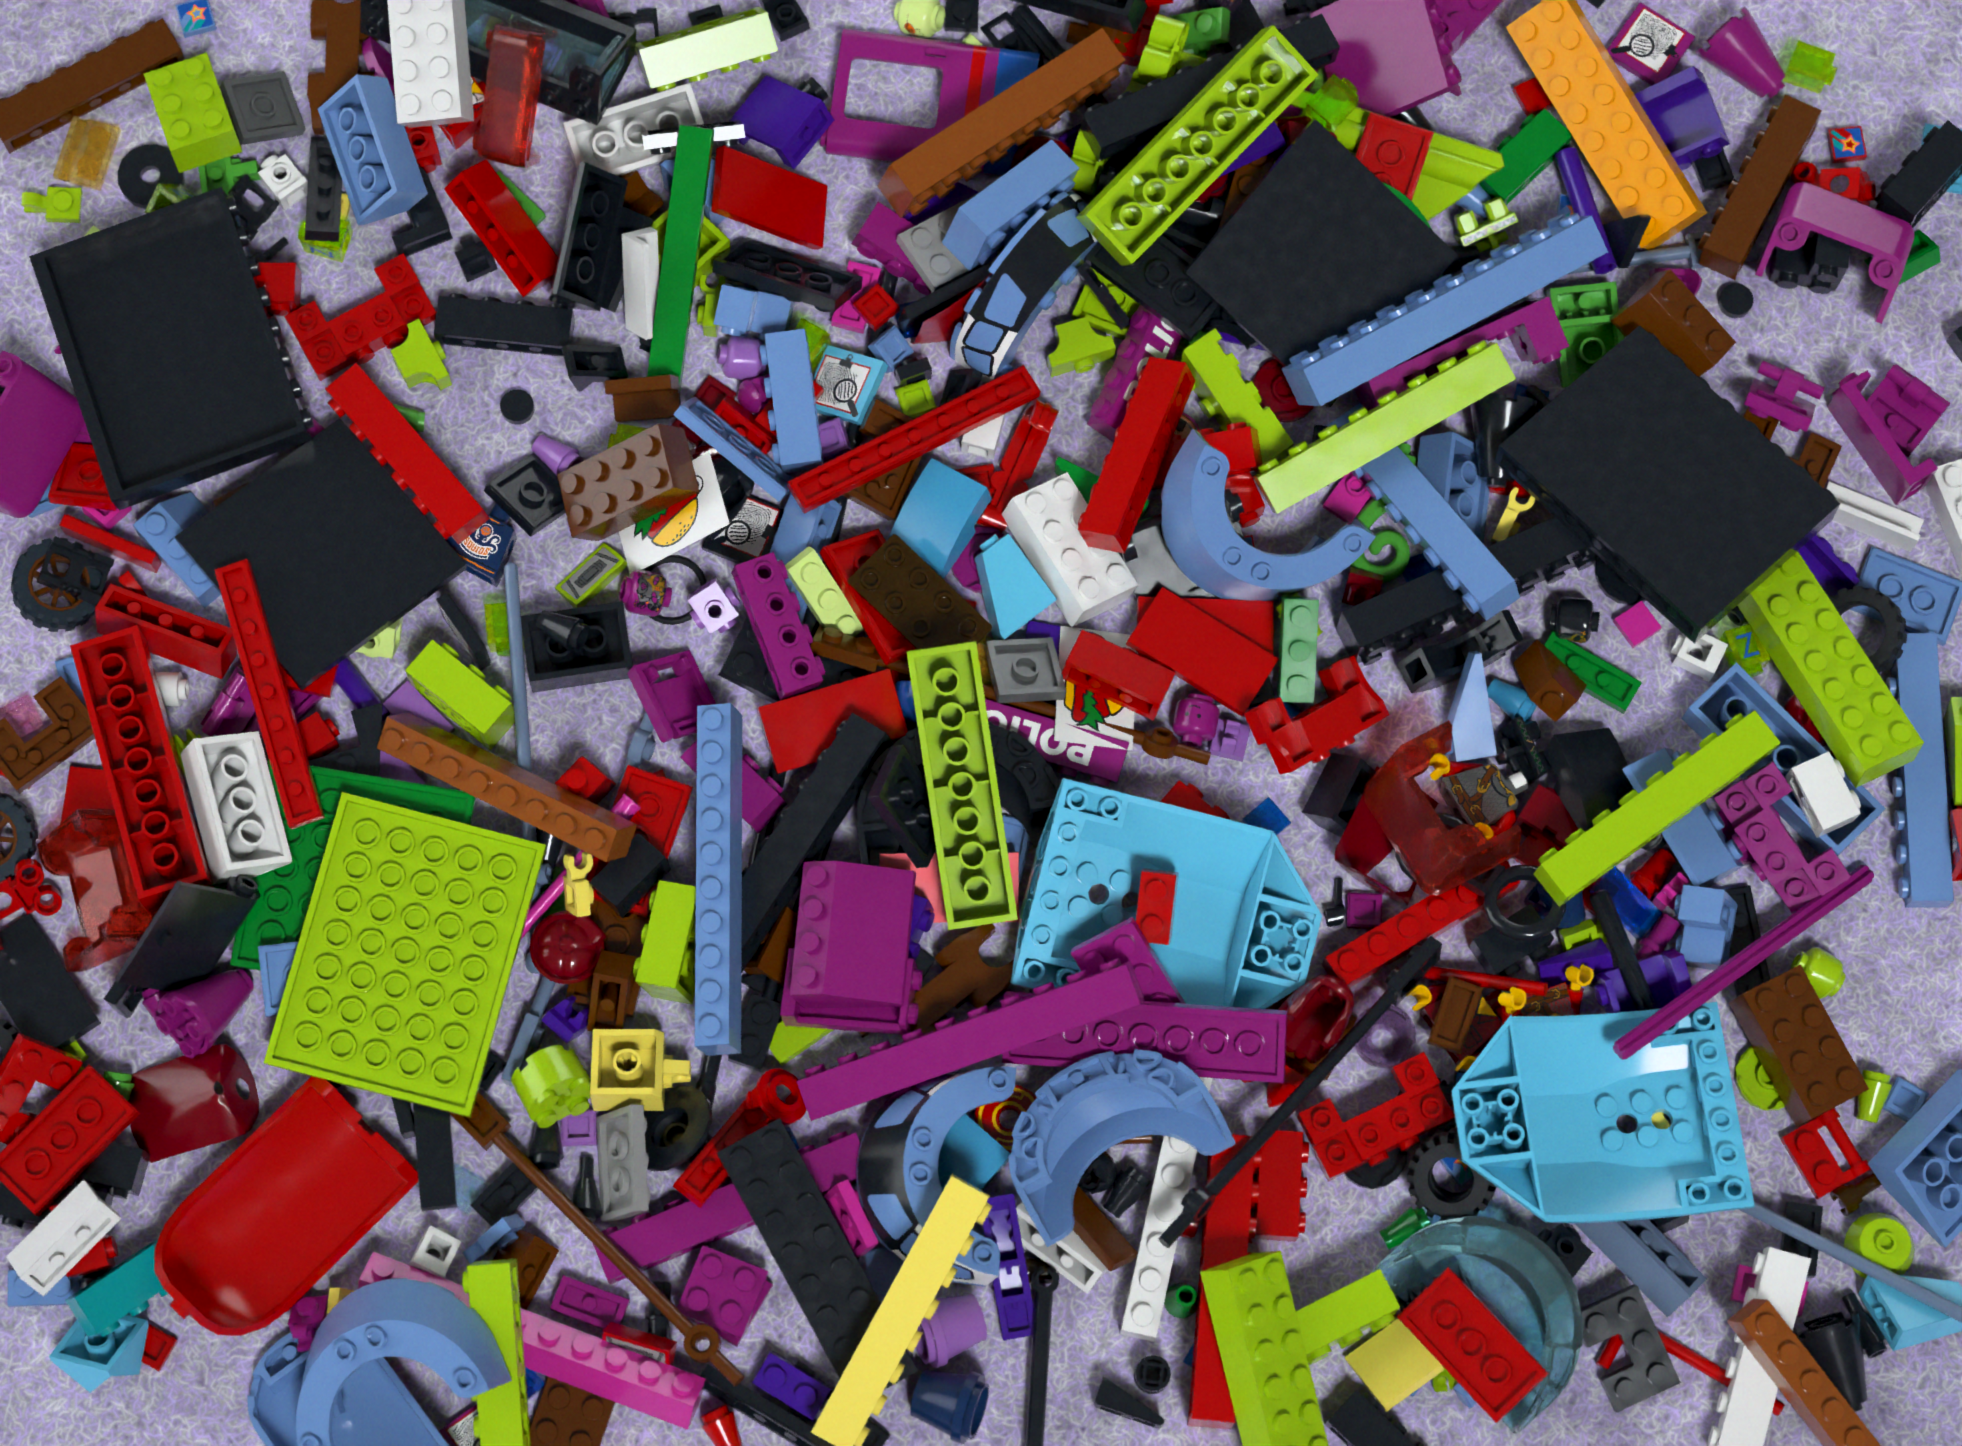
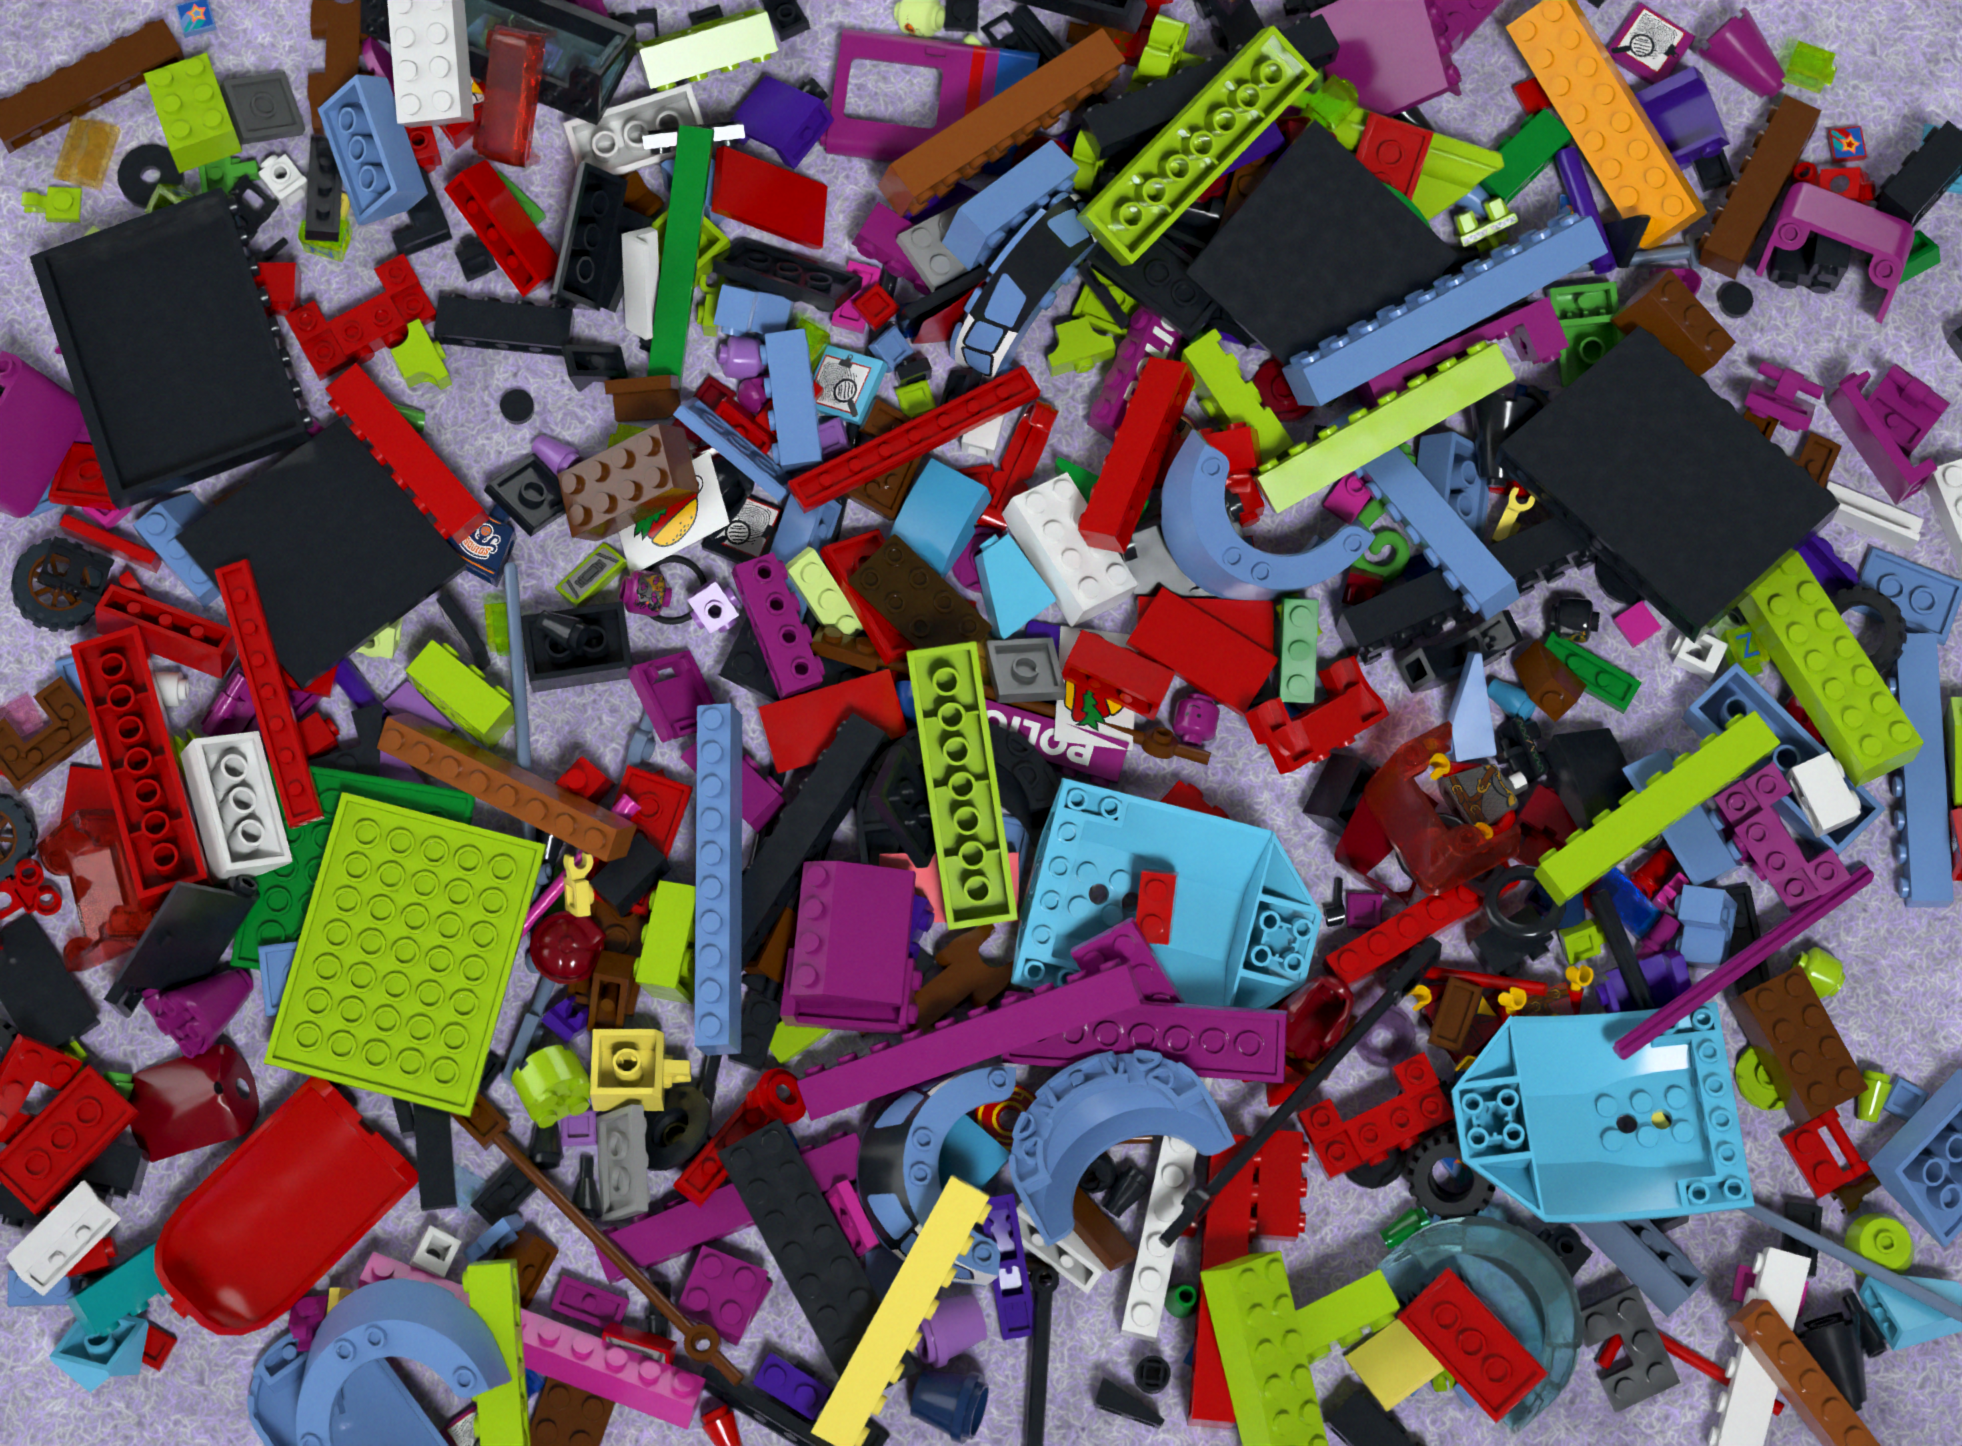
bright green hinge [1169,7,1230,58] -> none
medium lavender tile [1210,719,1250,762] -> none
clear blue tile [1242,797,1291,836] -> none
dark purple slope [1537,938,1614,988] -> none

